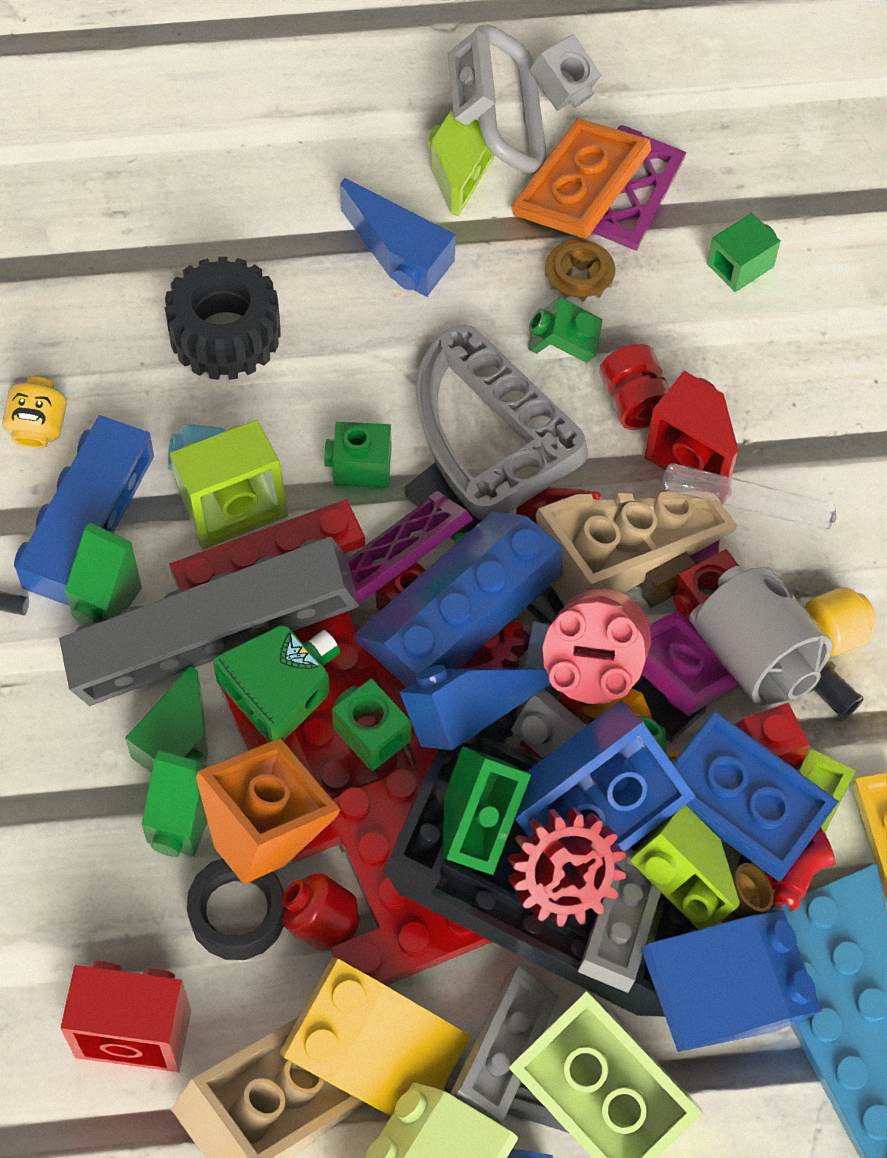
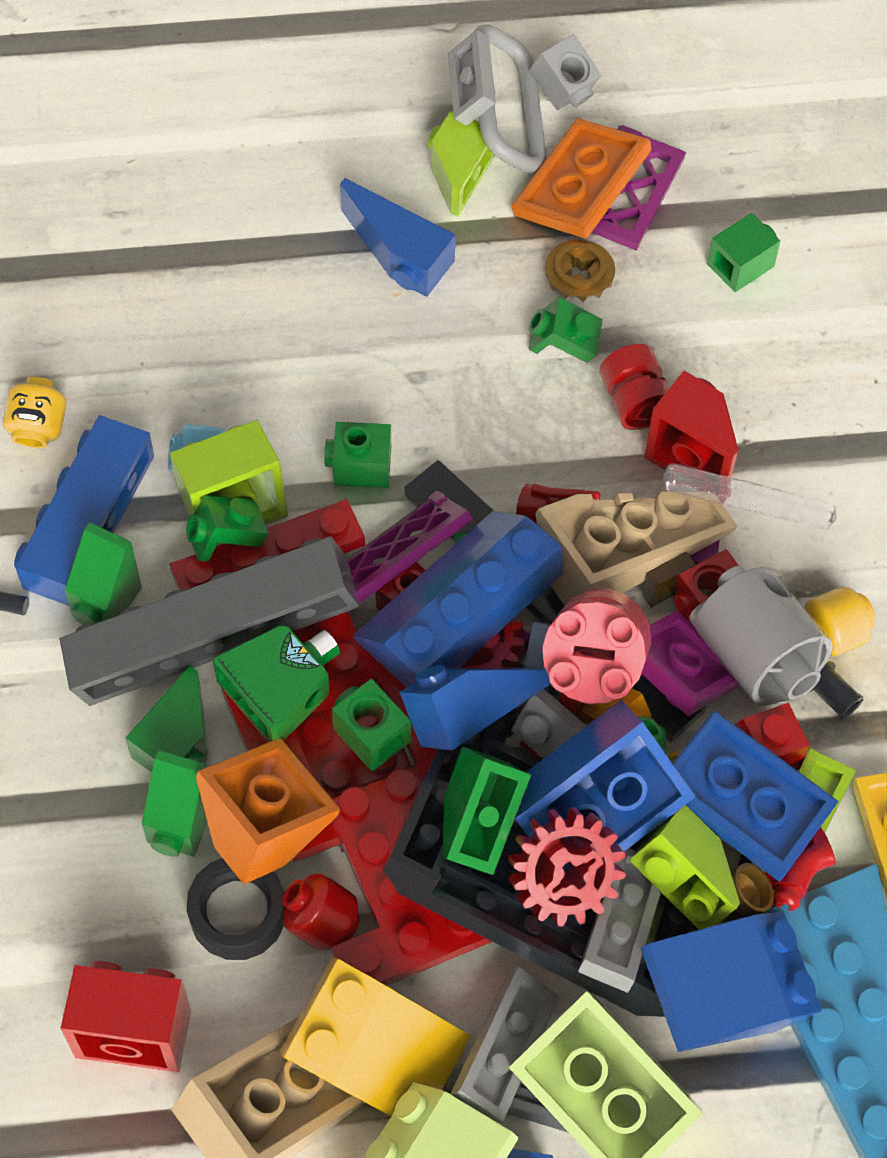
black tyre [164,257,281,380] -> none
light grey beam [416,325,588,520] -> none
none -> green bracket [186,495,268,562]

